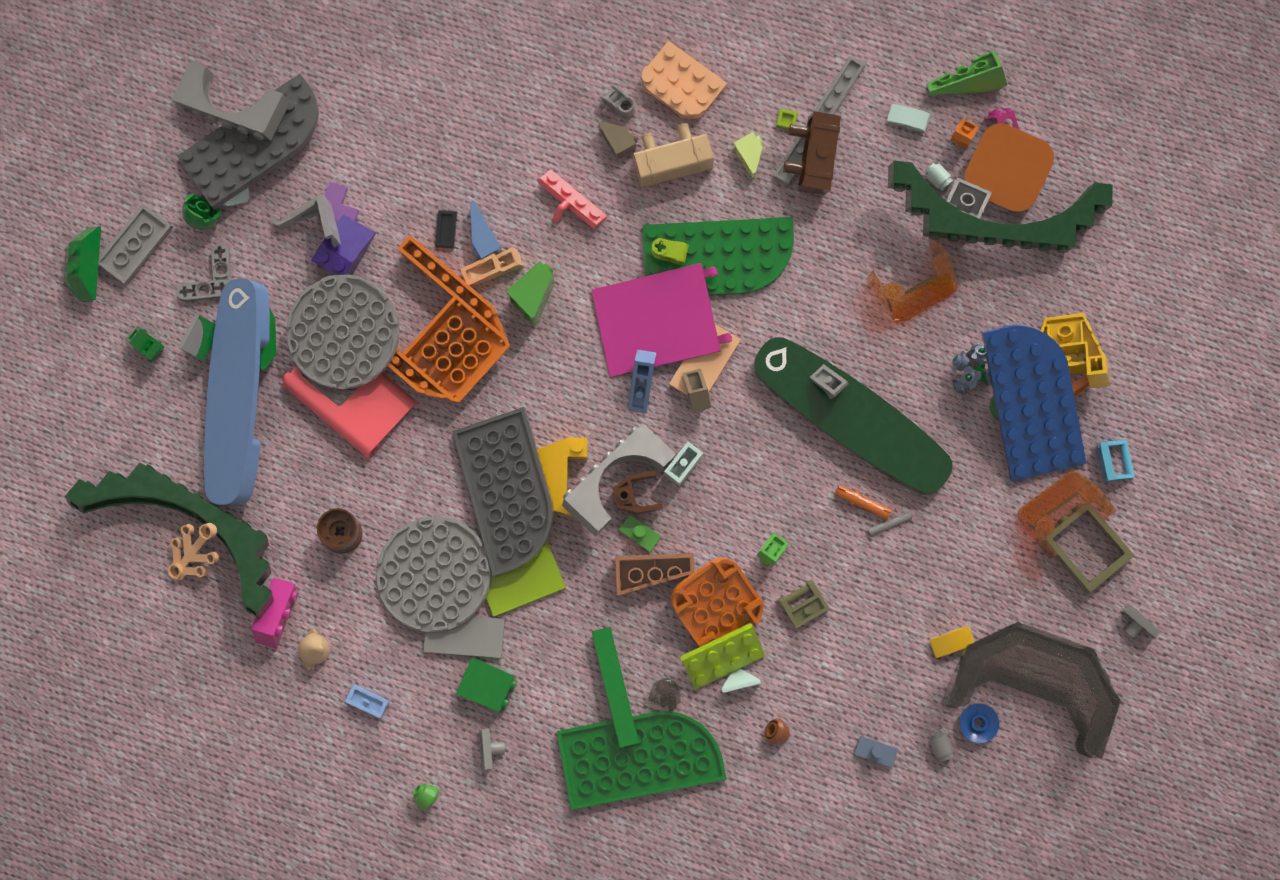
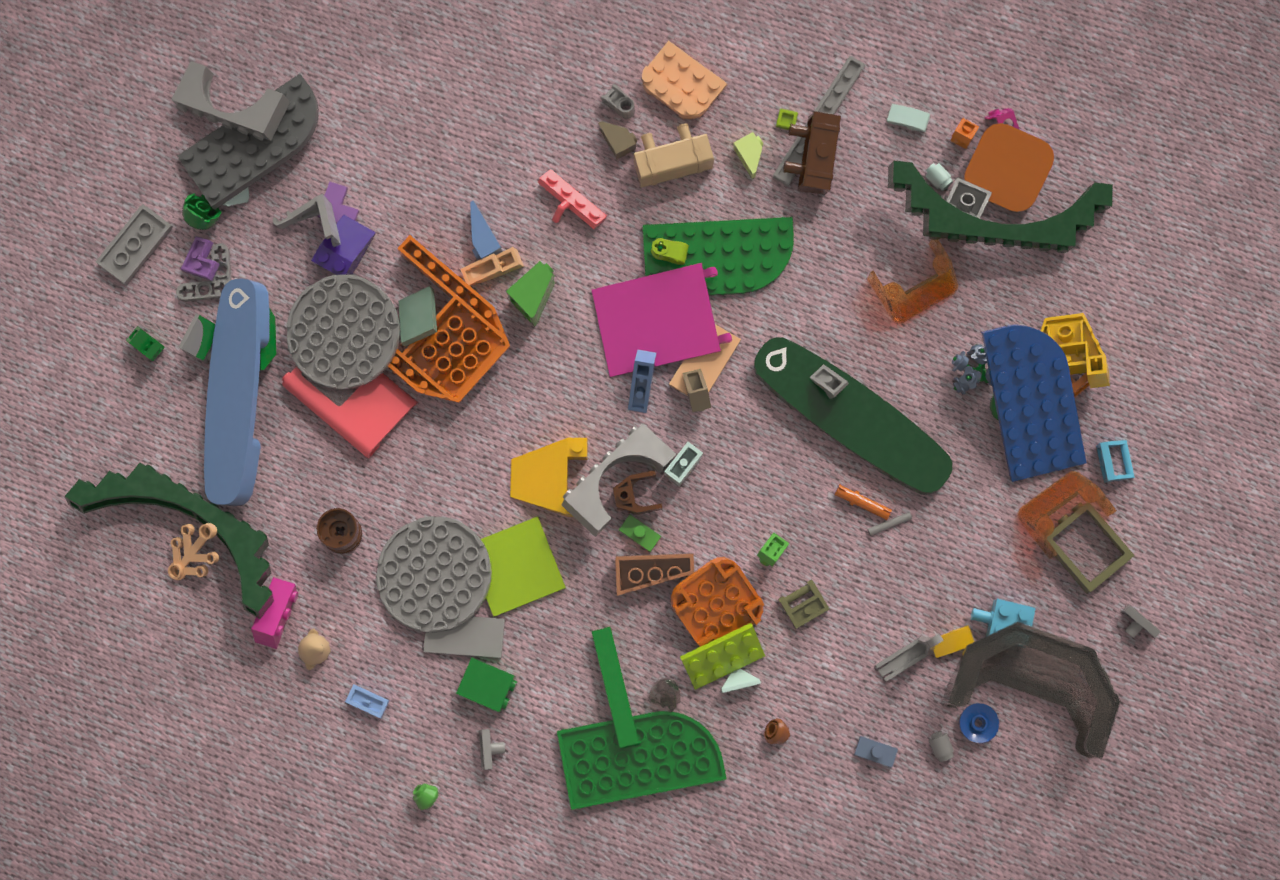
green wedge [64,226,101,302] -> none
black tile [435,210,457,249] -> none
dark grey plate [452,407,554,577] -> none
bright green wedge [927,50,1007,95] -> none
none -> medium lavender tile [180,236,220,281]
none -> sand green tile [399,286,437,346]
none -> light grey hinge [875,634,943,682]
none -> medium azure brick [971,599,1036,648]

